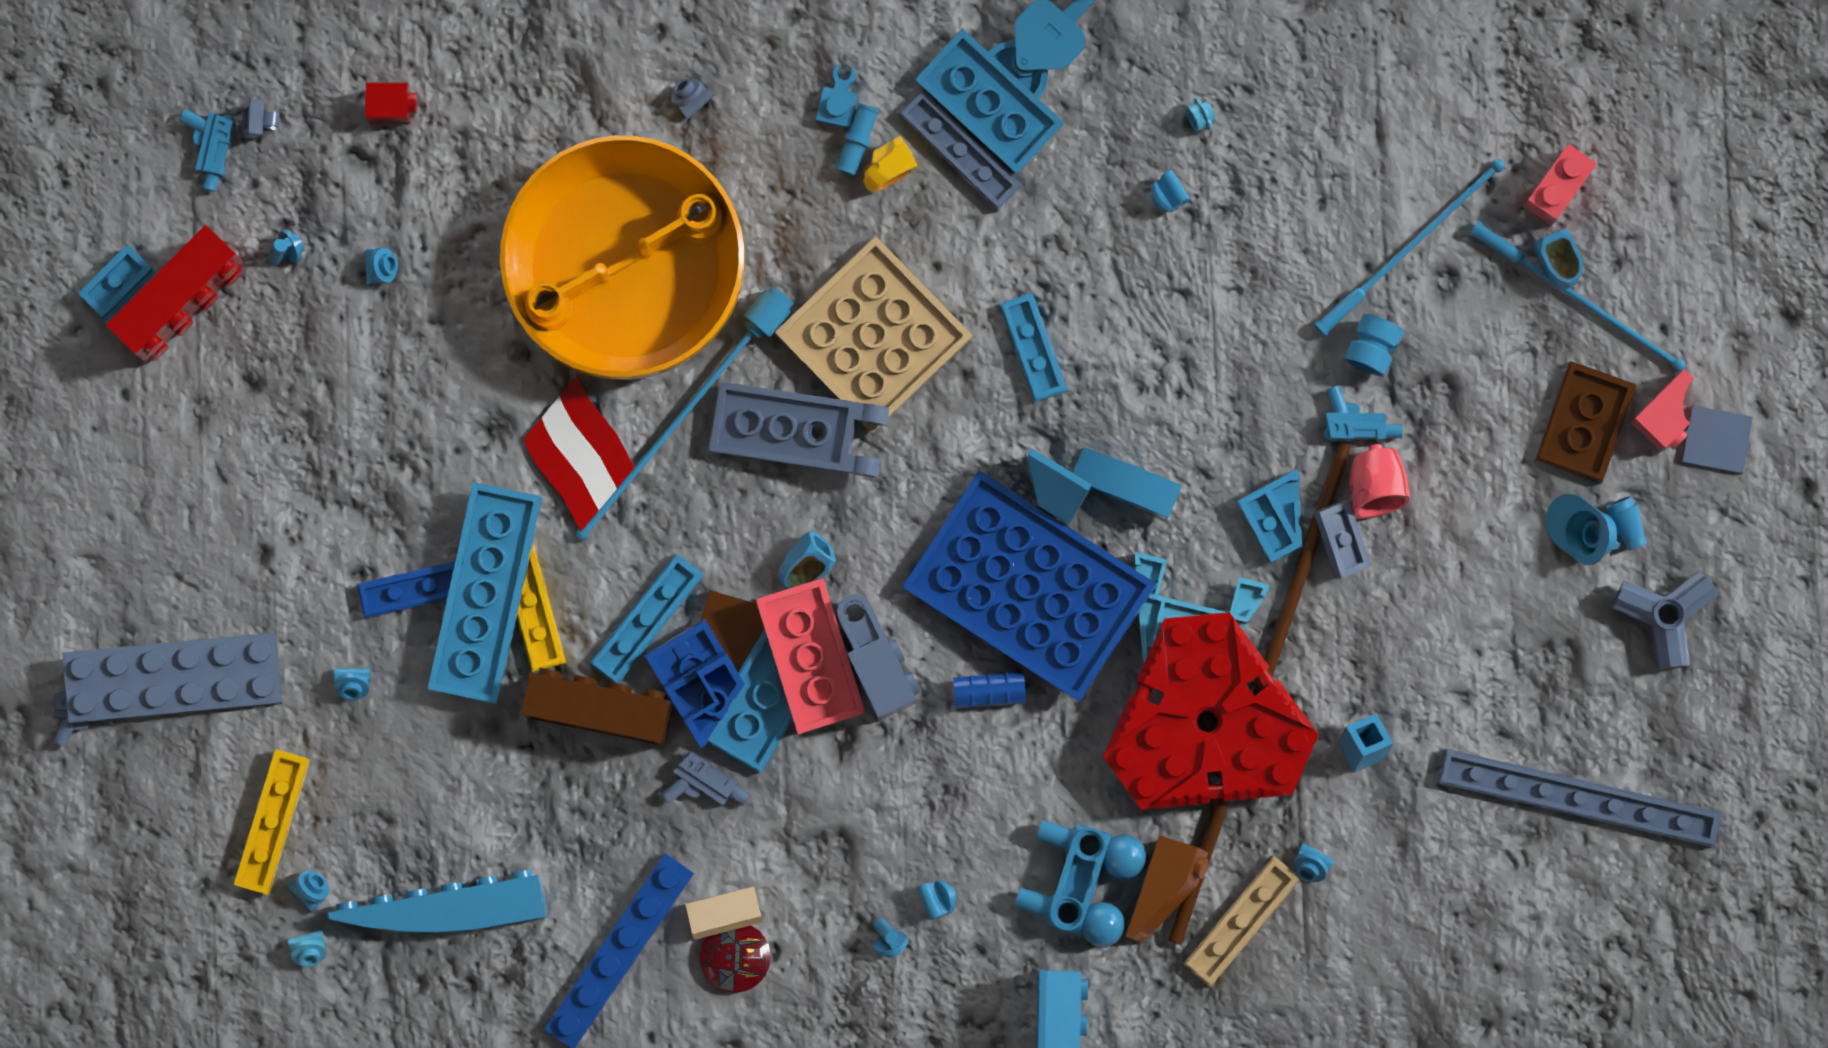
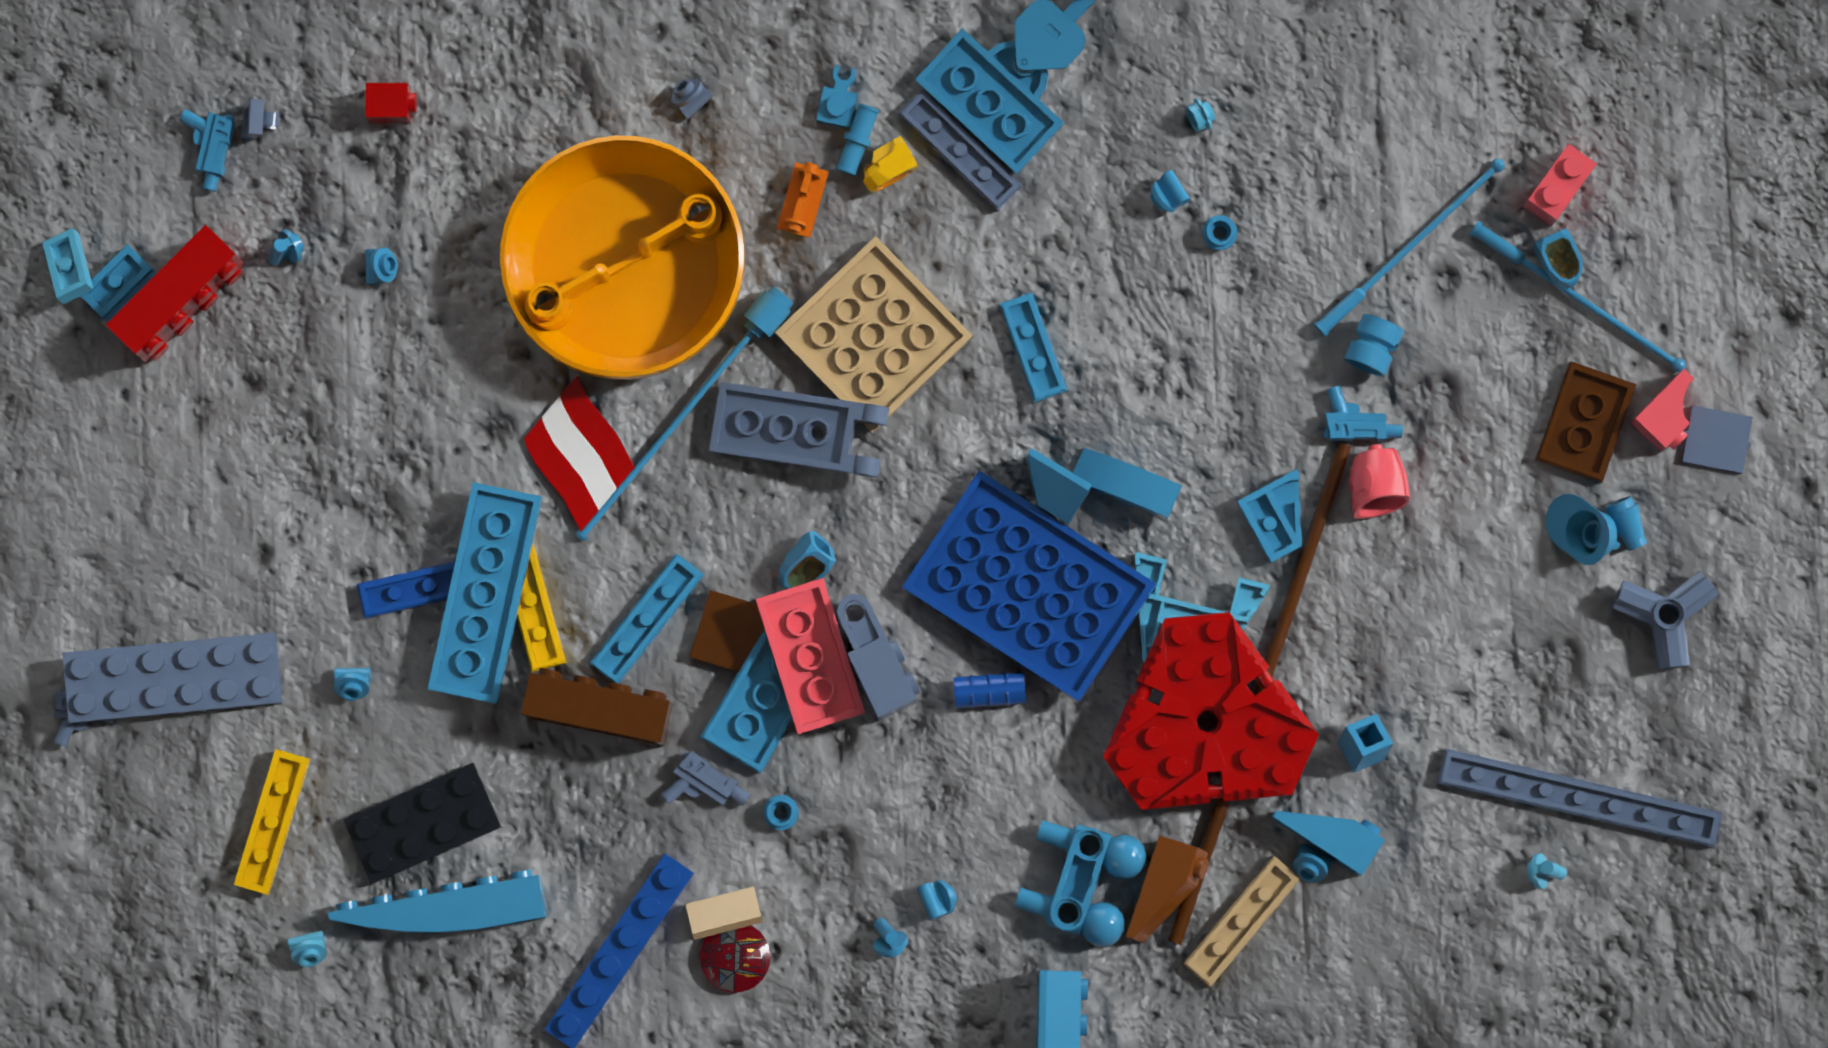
dark azure plate [288,870,329,913] -> none
blue slope [644,619,745,748] -> none
sand blue plate [1313,500,1371,579] -> none
none -> medium azure plate [42,228,94,304]
none -> black plate [343,763,502,885]
none -> dark azure plate [763,795,799,830]
none -> orange hinge [777,162,829,238]
none -> dark azure plate [1202,215,1237,251]
none -> dark azure slope [1270,811,1385,876]
none -> medium azure plate [1527,854,1567,889]

